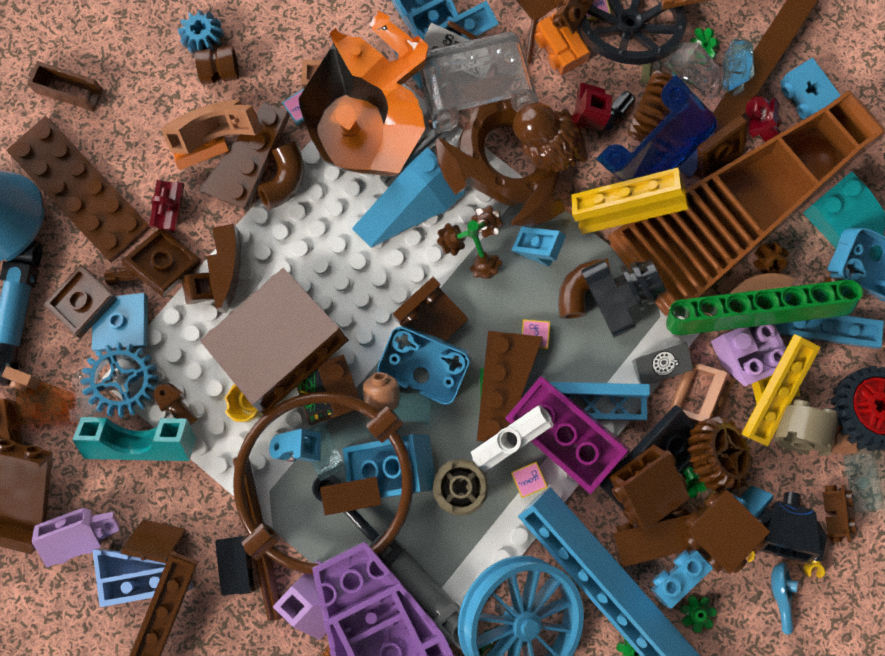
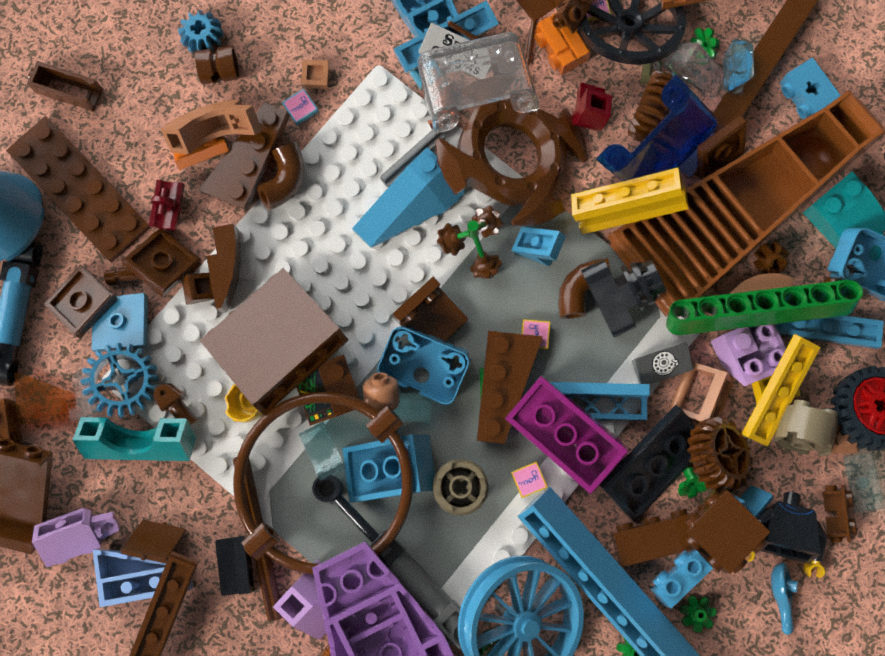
nougat plate [2,366,42,392] -> none
dark azure leg [269,429,321,462] -> none
orange piece [298,10,428,177] -> none
reddish brown tile [320,477,381,516] -> none
white piece [471,405,554,472] -> none
reddish brown hair [513,102,584,172] -> none
black axle [600,91,635,134] -> none
reddish brown brick [609,445,690,531] -> none
dark red hips [746,96,782,142] -> none

